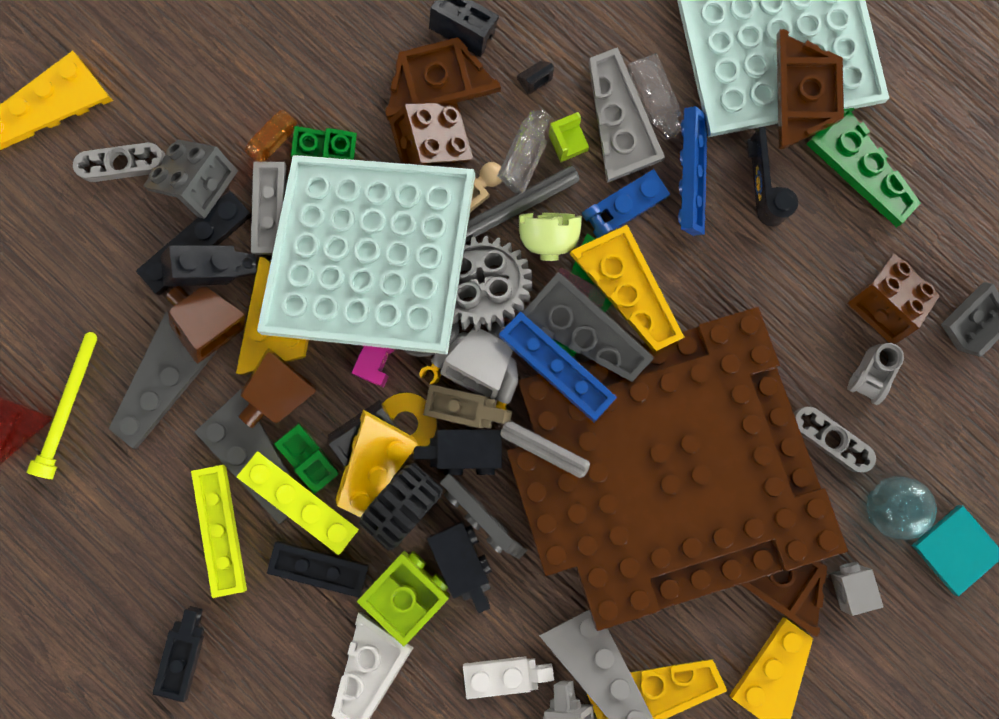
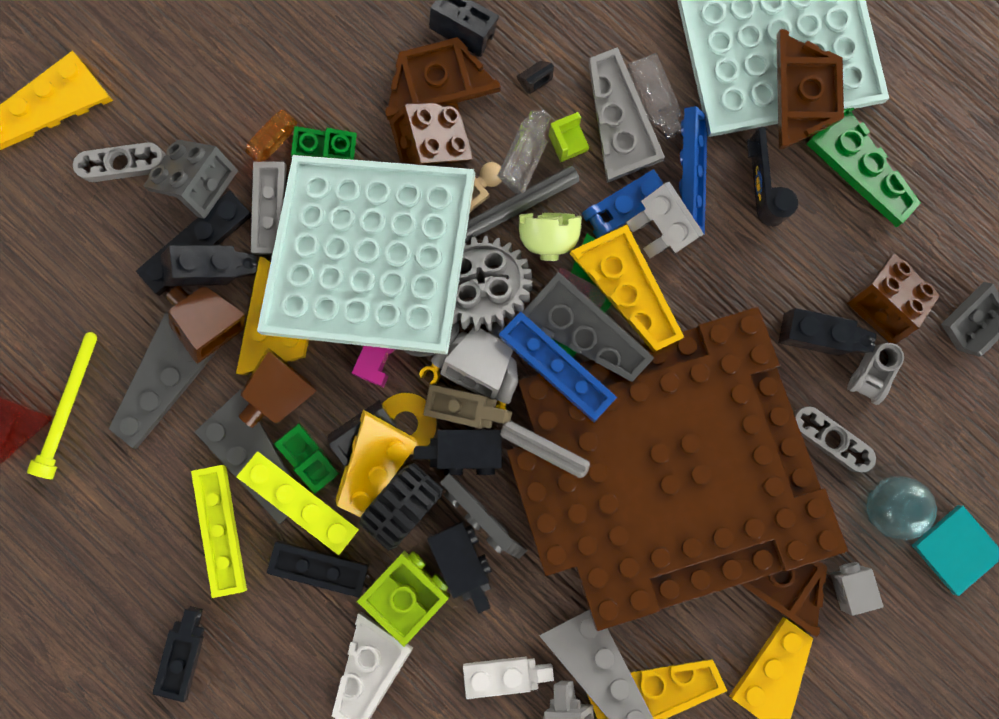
none -> light grey plate [626,182,704,258]
none -> black hinge [778,308,876,356]

